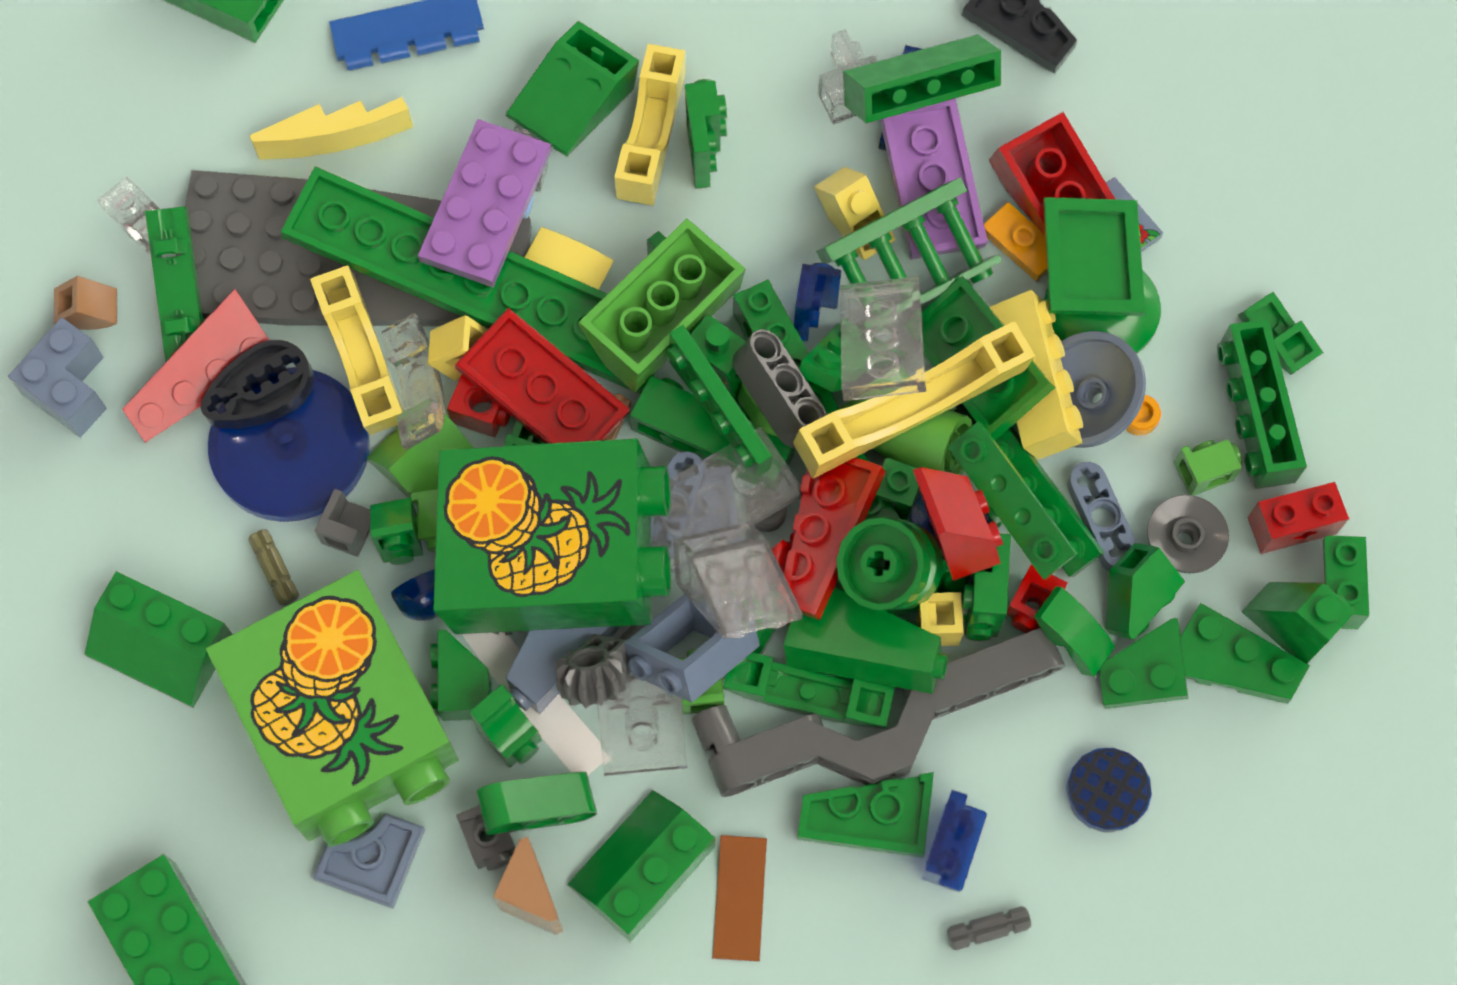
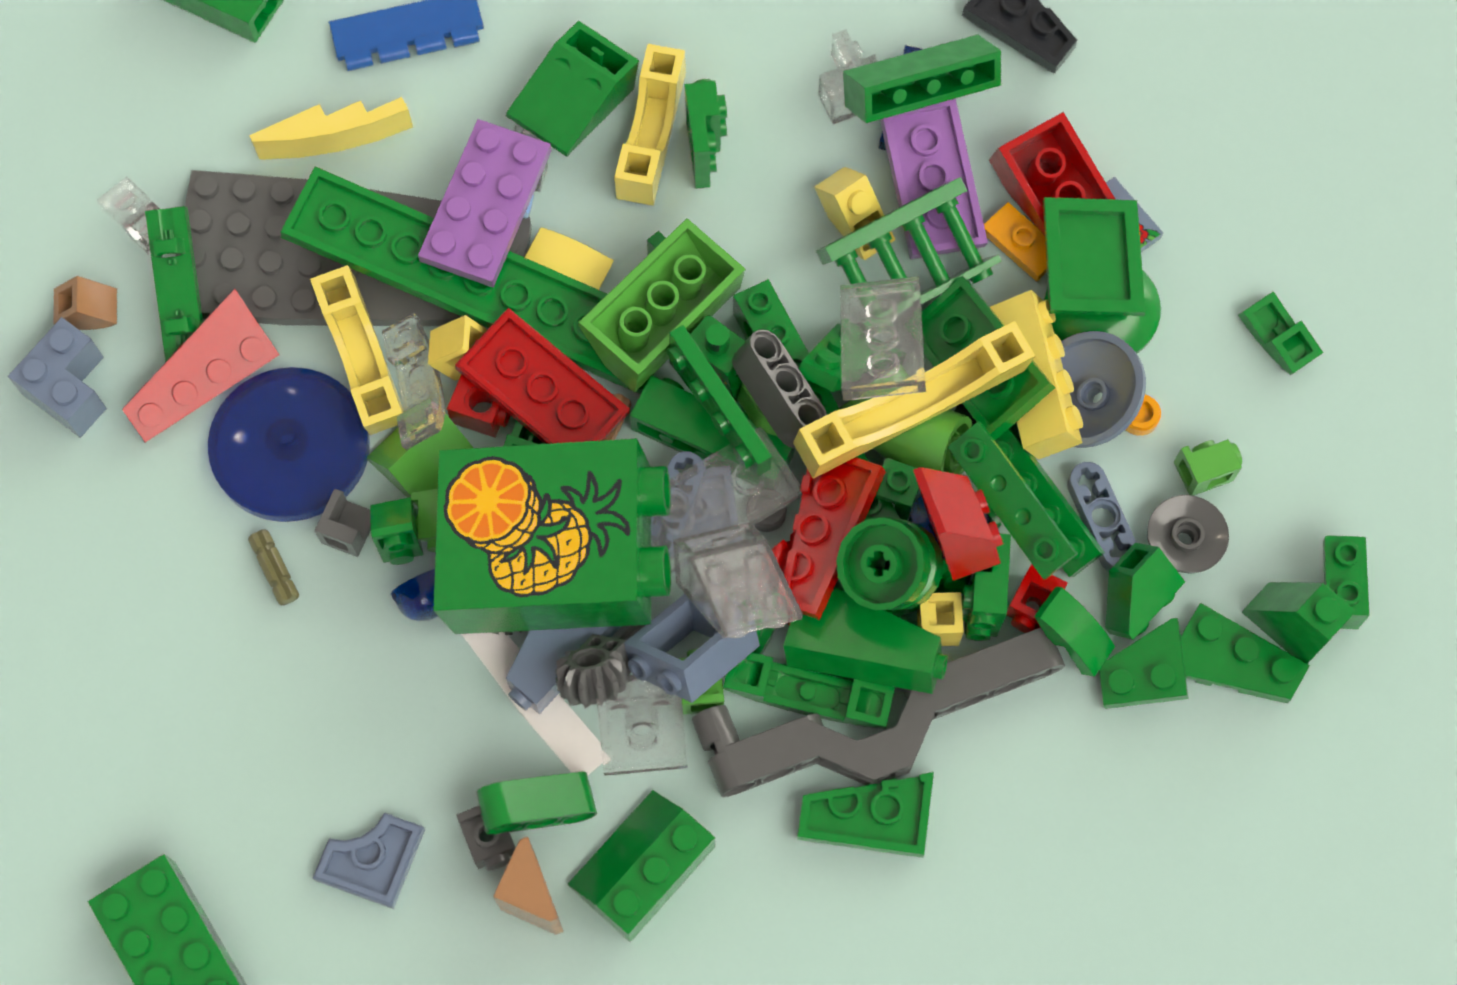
green slope [84,571,232,708] -> none
black piece [200,340,314,429] -> none
brick [205,569,459,847] -> none
green slope [430,630,492,721] -> none
green arch [469,684,542,768] -> none
dark orange sticker [713,835,767,962] -> none
clear blue bracket [794,263,842,341] -> none
clear blue bracket [921,790,987,892] -> none
dark grey axle [947,906,1031,950] -> none
tile [1066,748,1152,833] -> none
green brick [1217,319,1307,489] -> none
red brick [1247,482,1349,554] -> none

